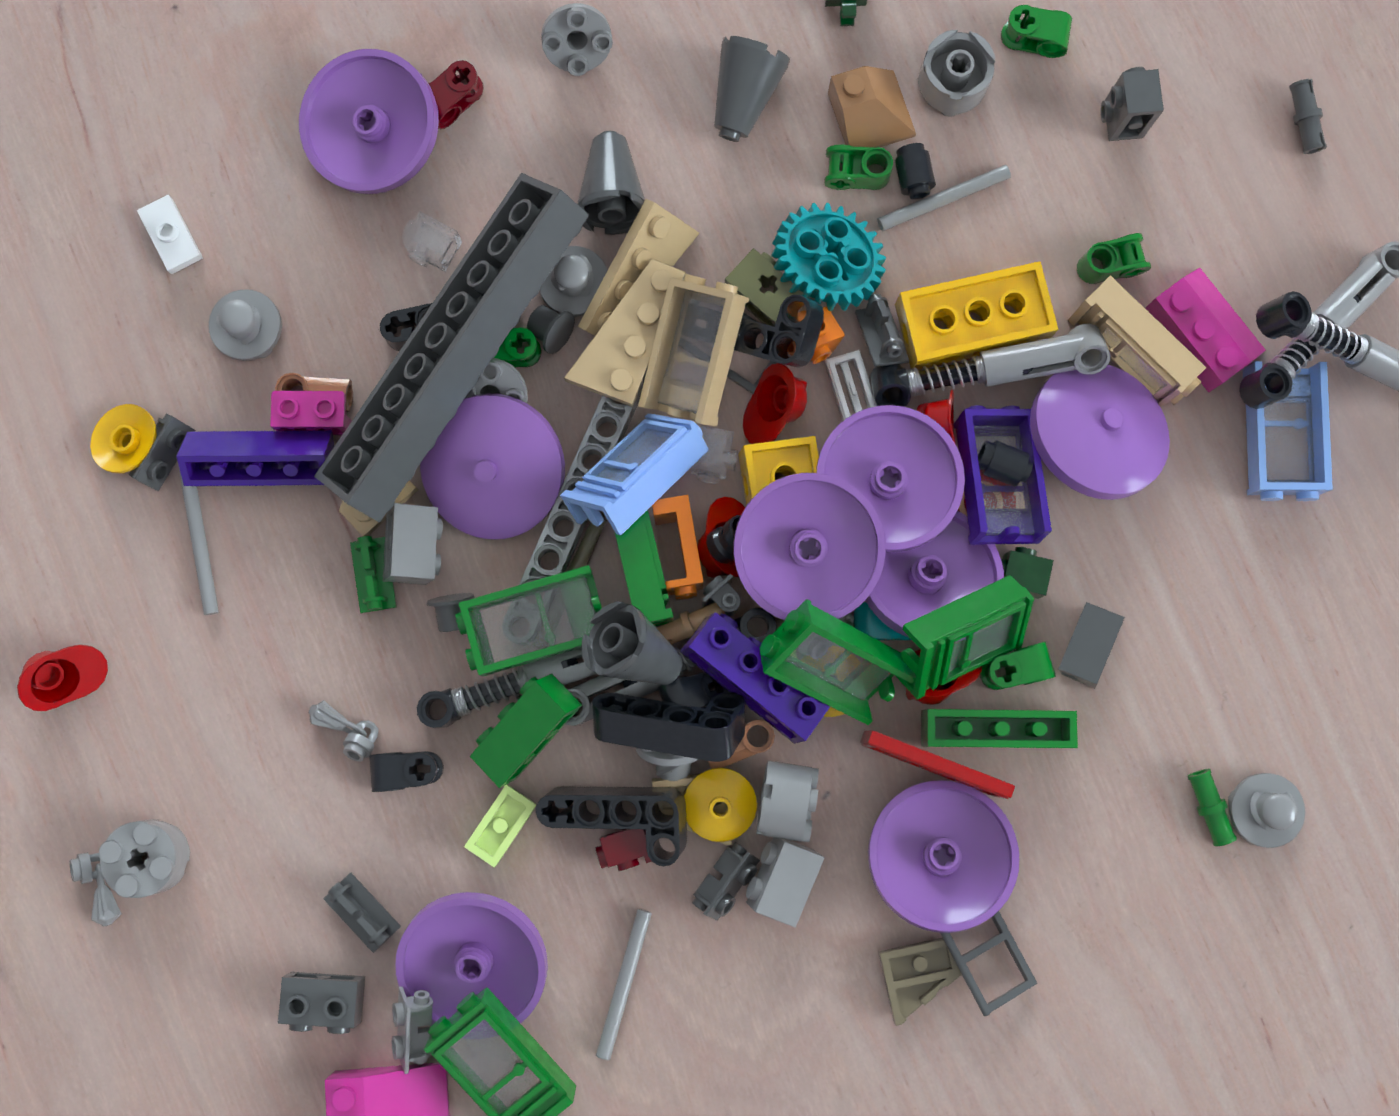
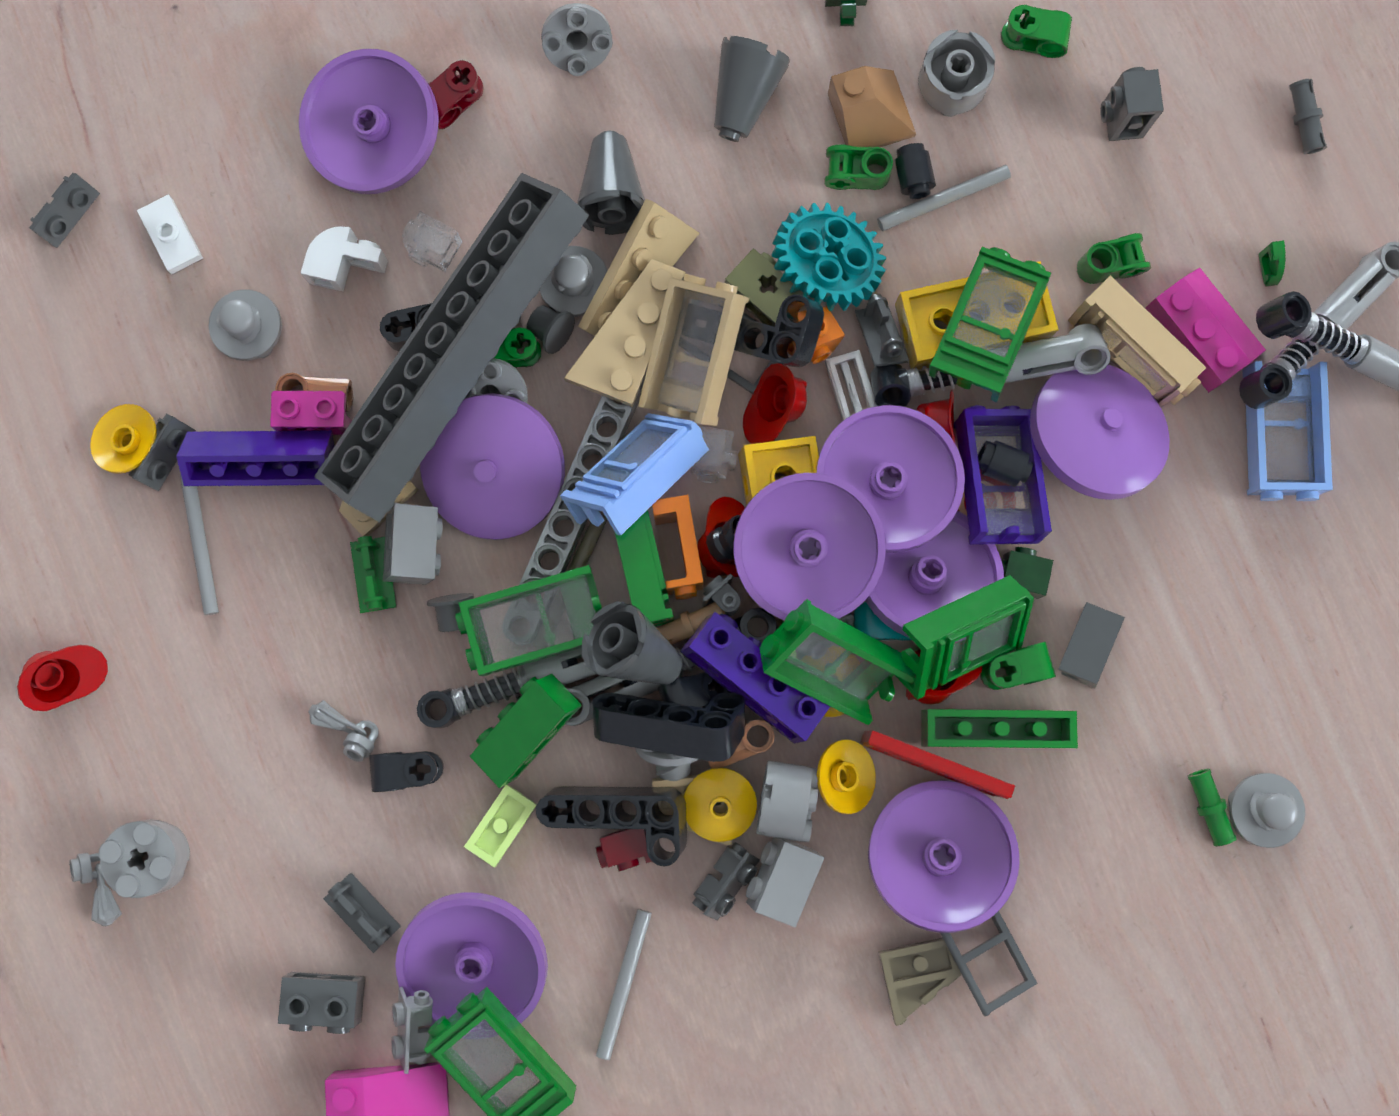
none -> dark grey hinge [29,173,100,248]
none -> white brick [301,226,388,292]
none -> yellow dish [817,740,876,814]
none -> green door [928,246,1051,403]
none -> green tile [1258,240,1286,287]

